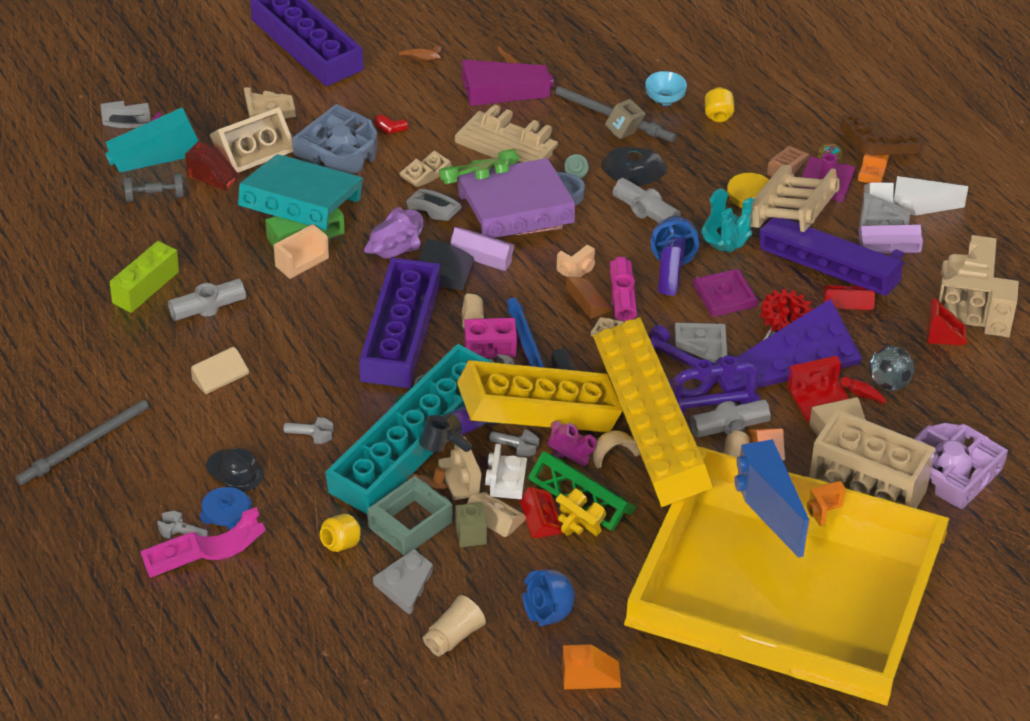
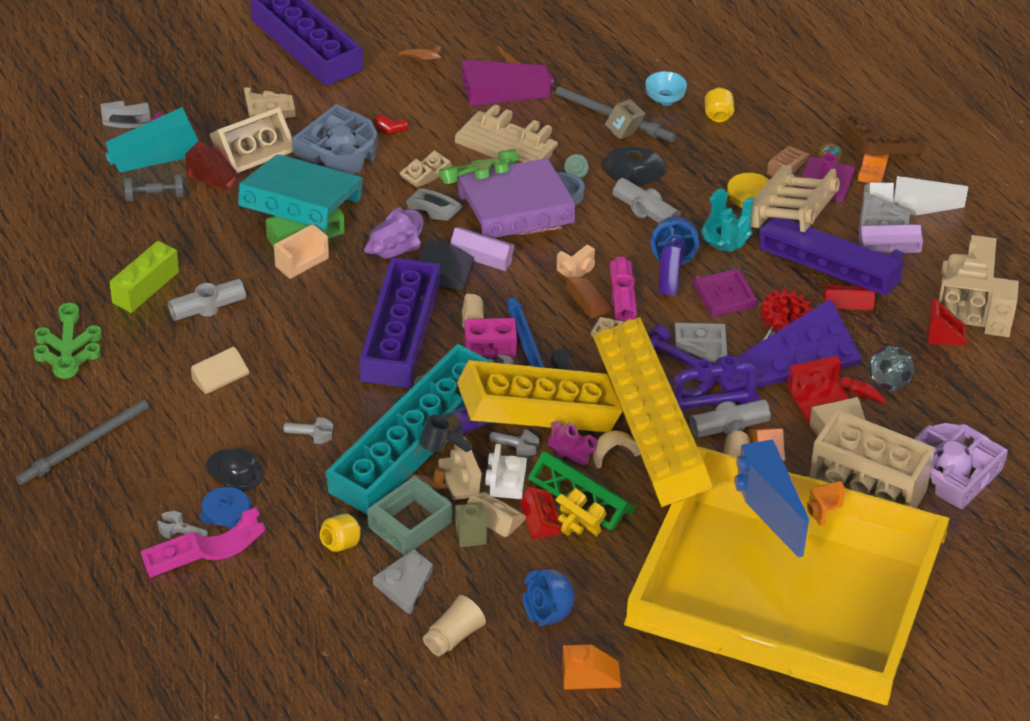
none -> bright green plant [33,303,102,379]

